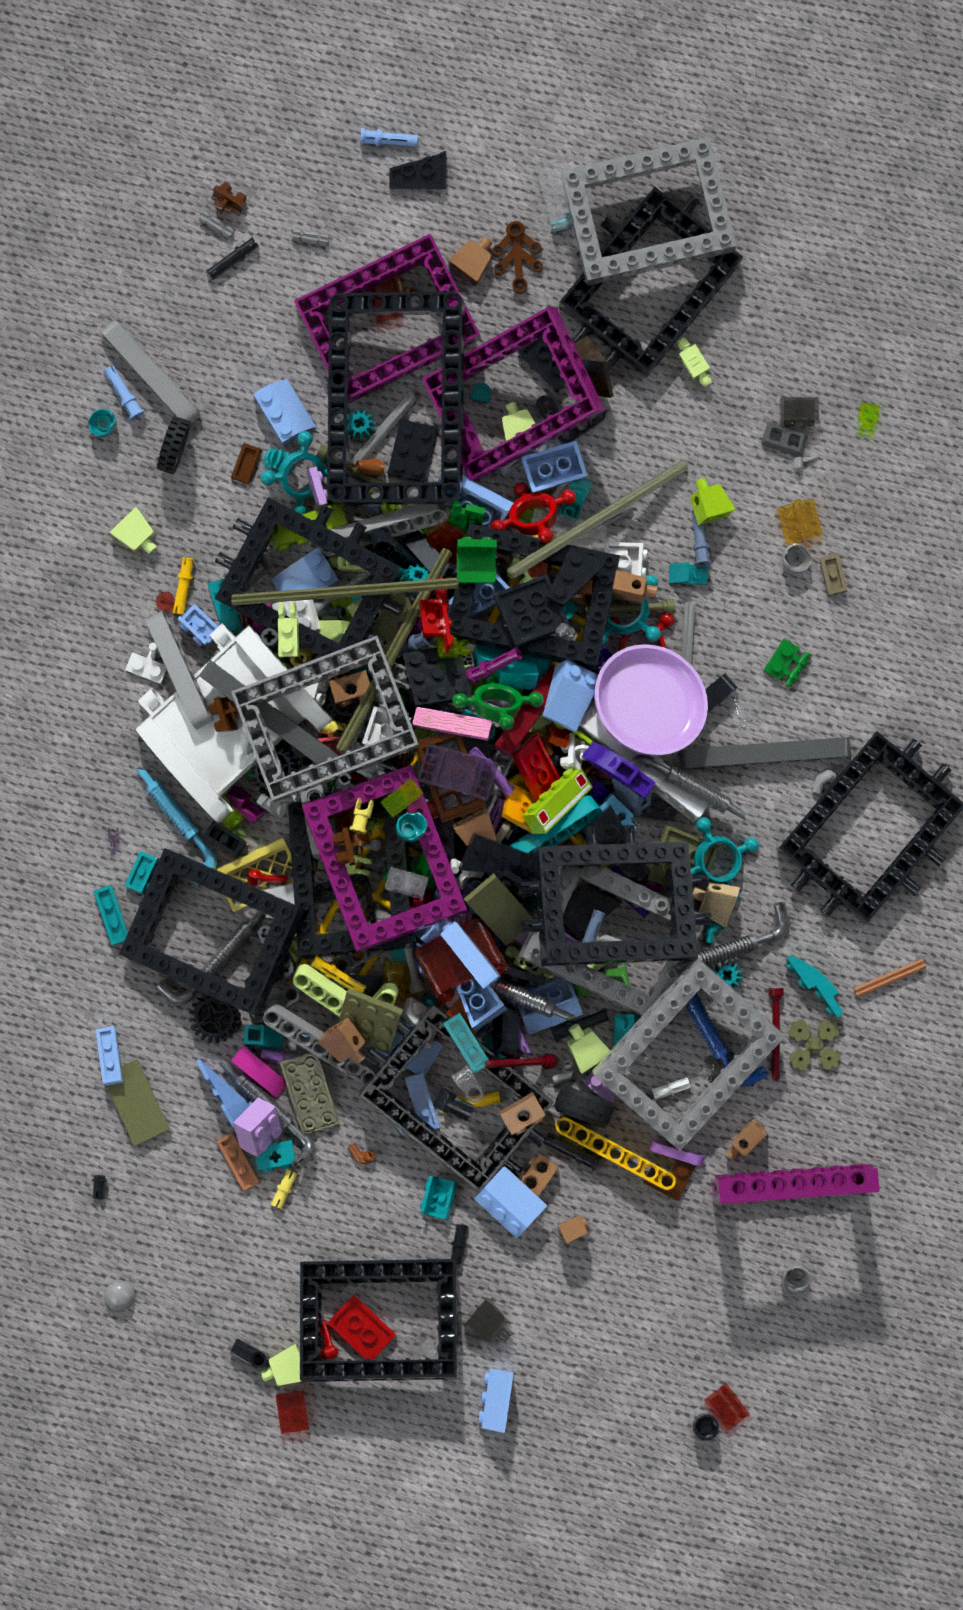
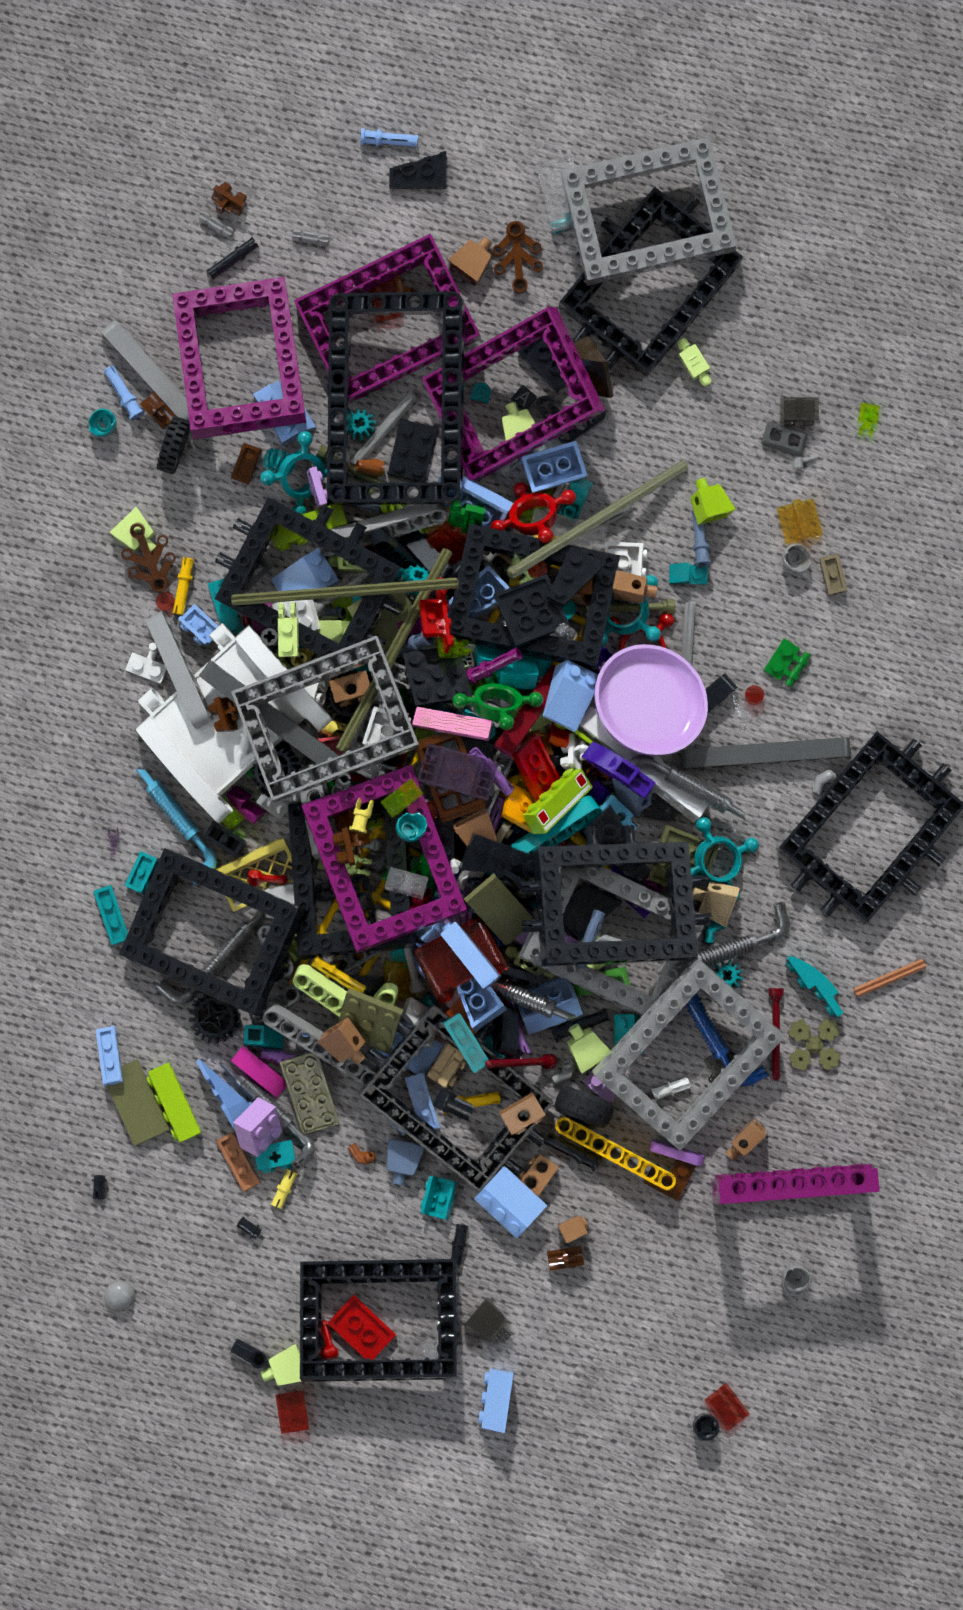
clear piece [451,1064,483,1103] -> none
green bracket [457,537,497,584] -> none
none -> reddish brown plant [121,522,176,592]
none -> reddish brown hips [140,392,177,429]
none -> lime brick [146,1062,202,1143]
none -> magenta brick [172,276,307,440]
none -> black pin [236,1216,262,1239]
none -> sand blue torso [387,1139,425,1186]
none -> tan brick [427,1043,467,1089]
none -> black tile [510,385,537,410]
none -> reddish brown hips [547,1246,584,1271]
none -> clear red tile [745,685,764,705]

